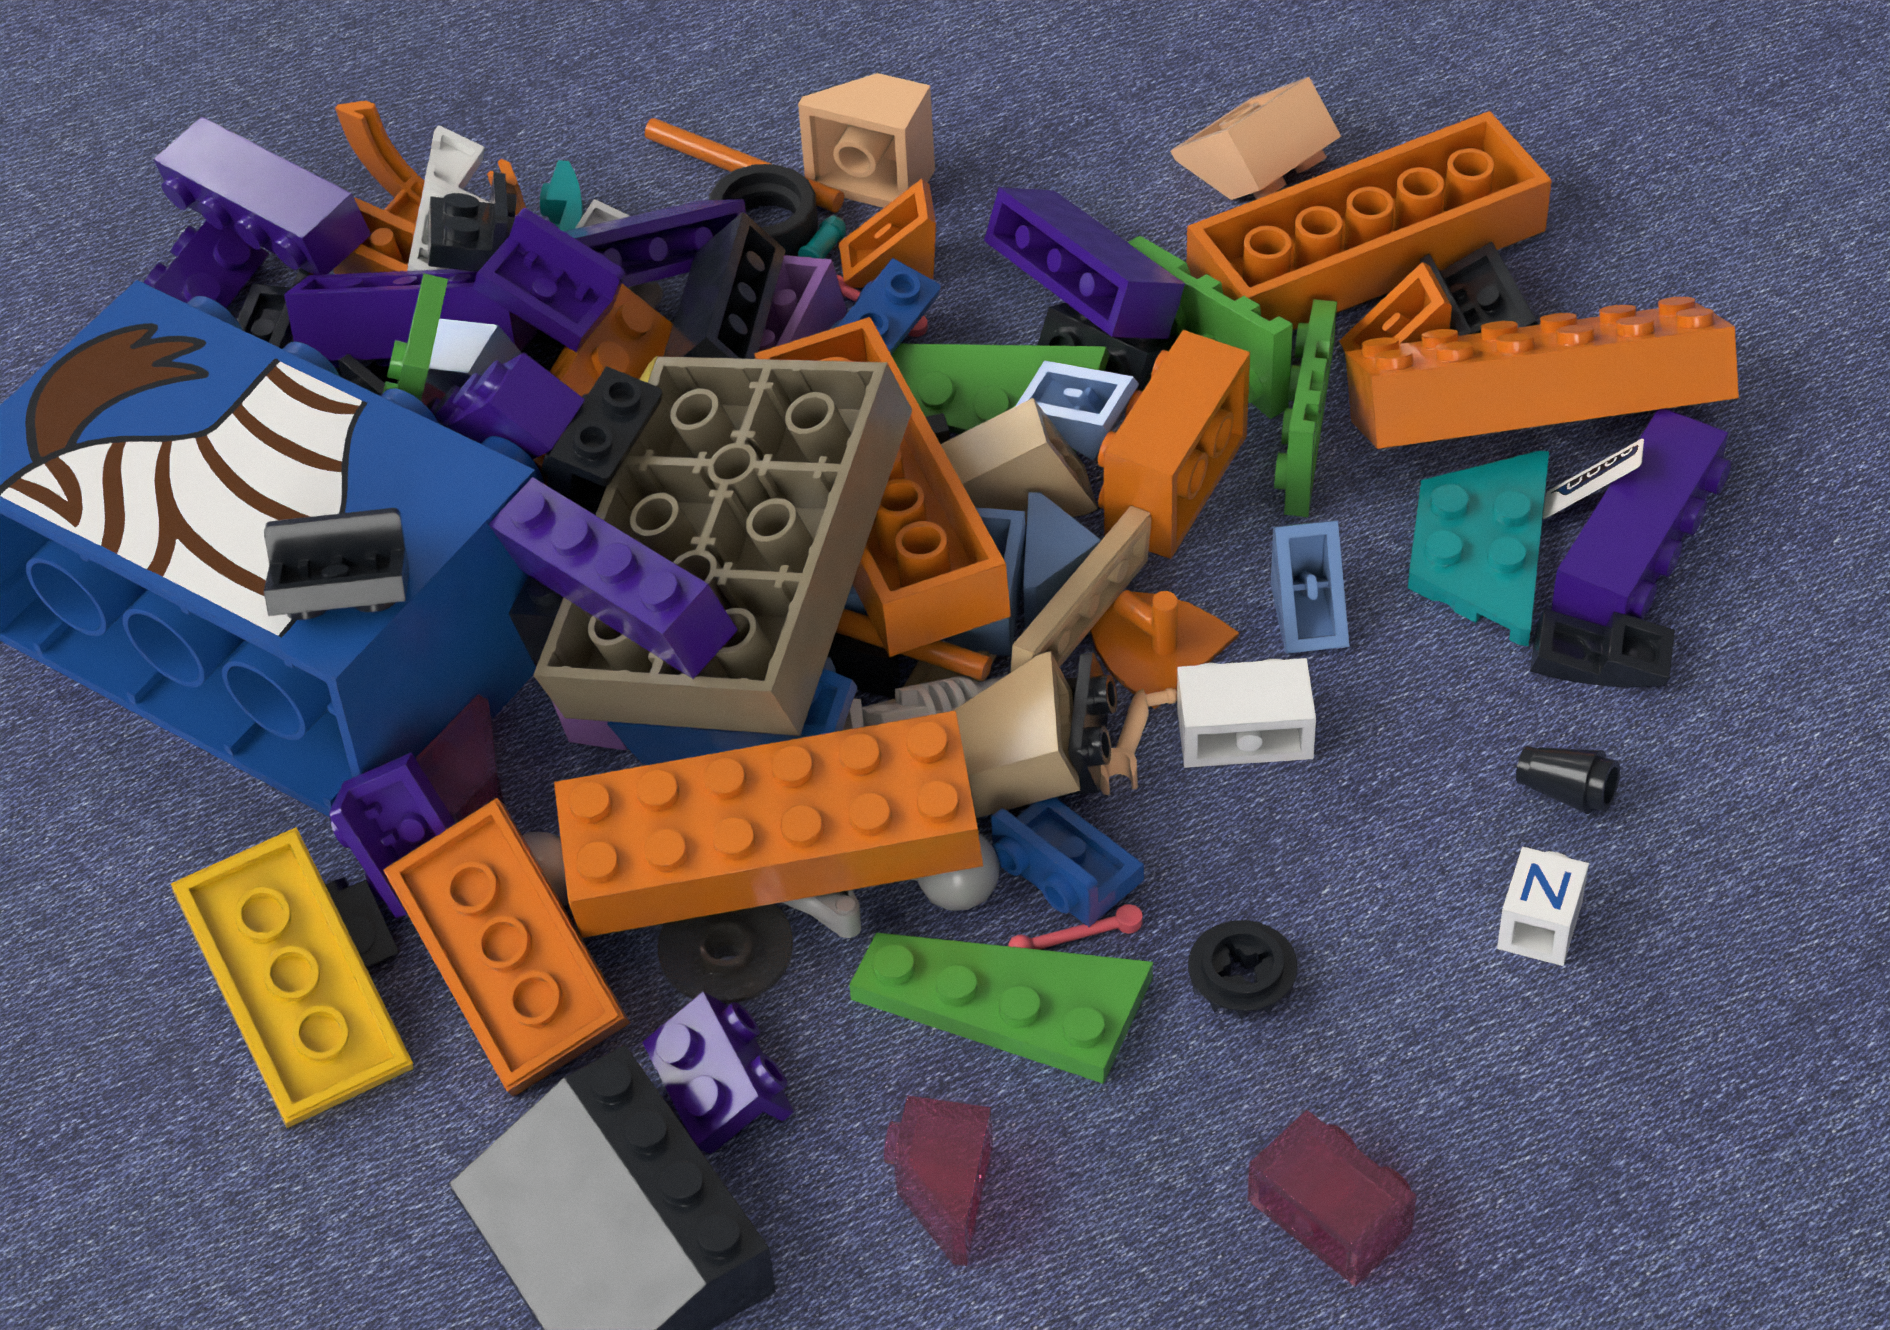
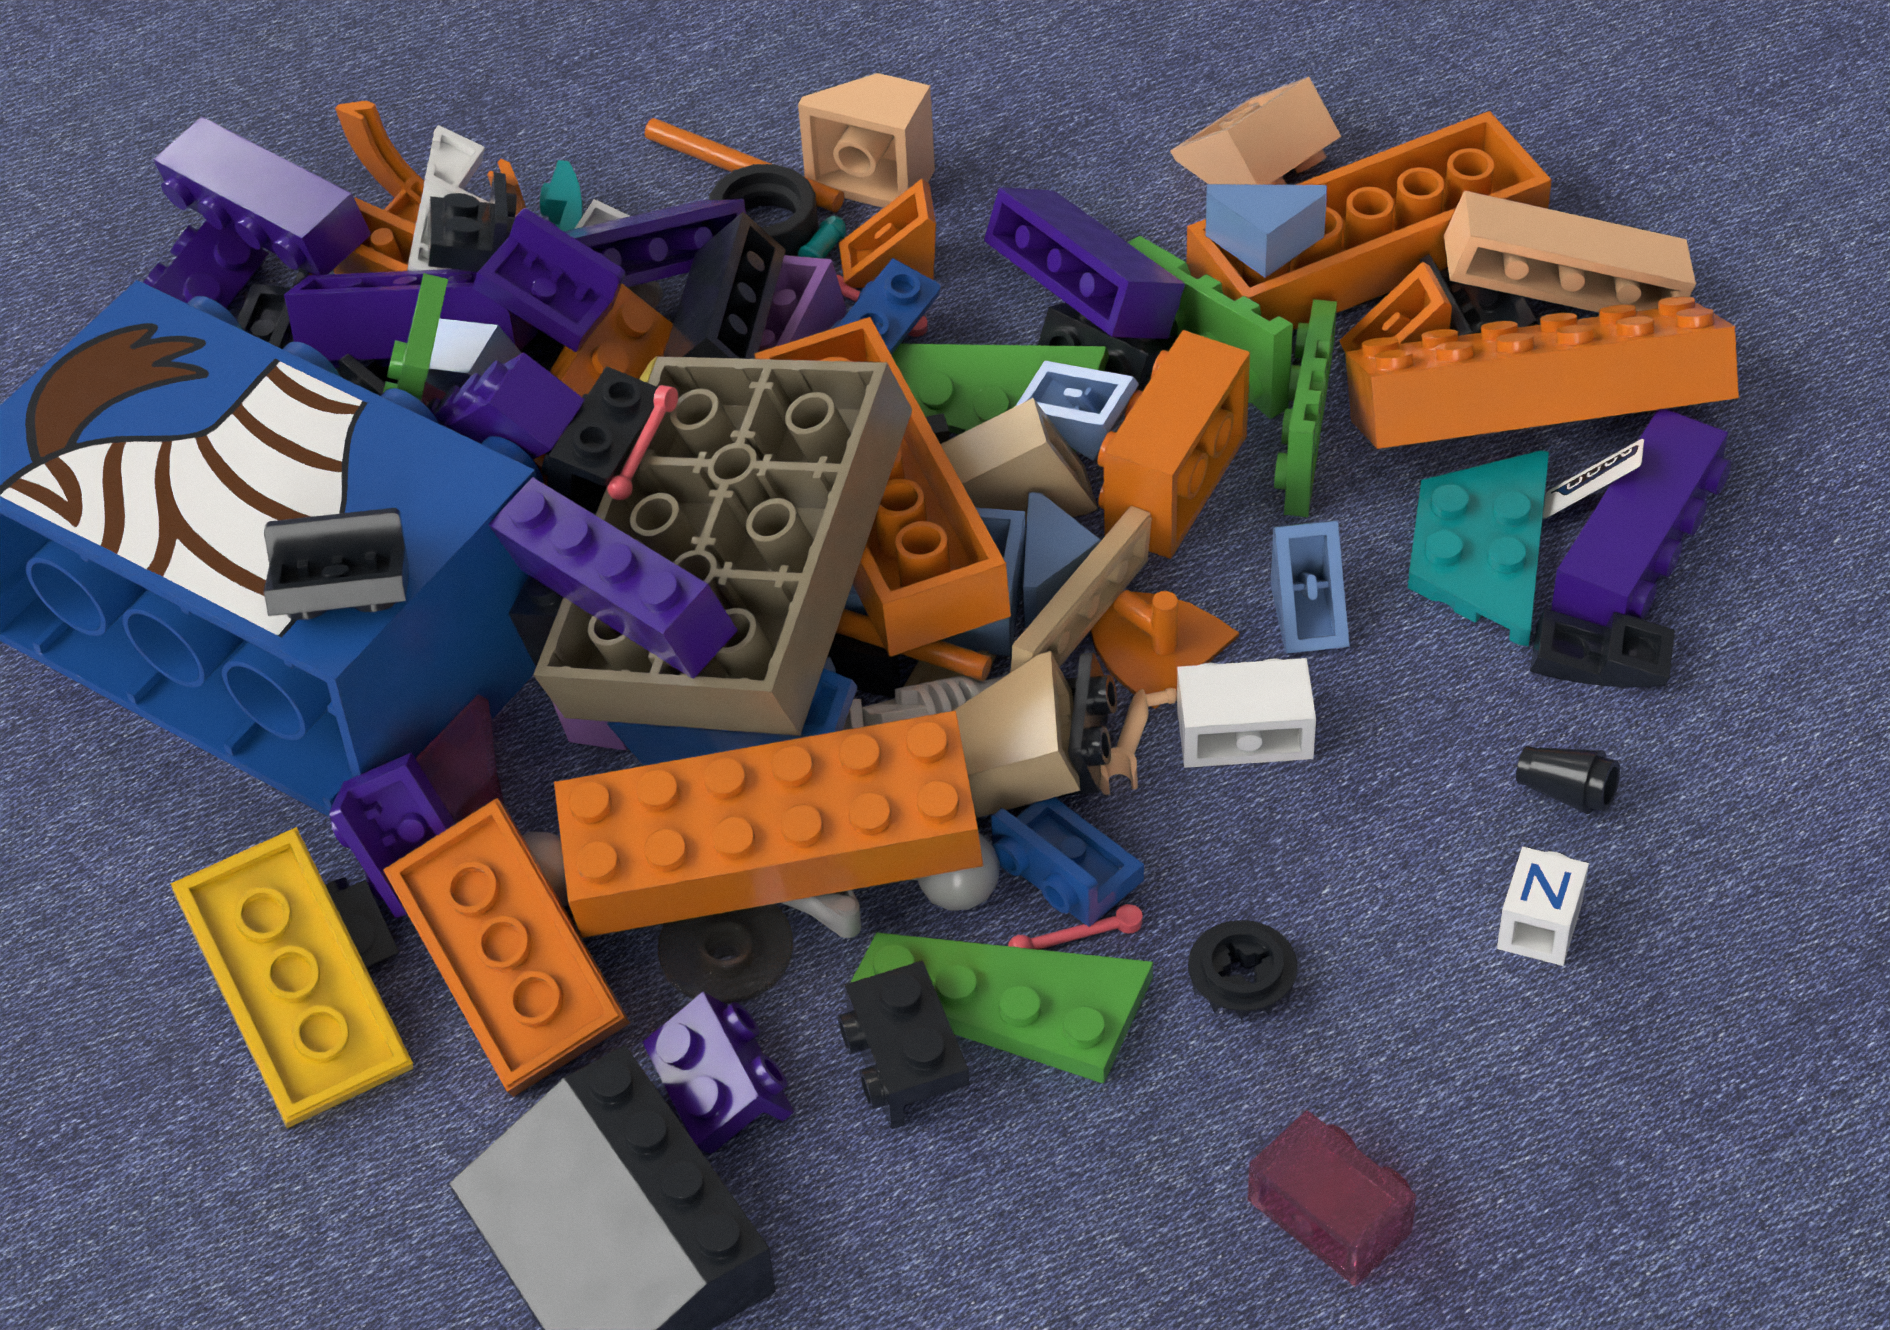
clear pink slope [884,1095,993,1266] -> none
none -> coral hinge [607,385,678,501]
none -> black bracket [838,960,970,1130]
none -> medium blue slope [1206,184,1327,278]
none -> light nougat brick [1444,190,1696,313]

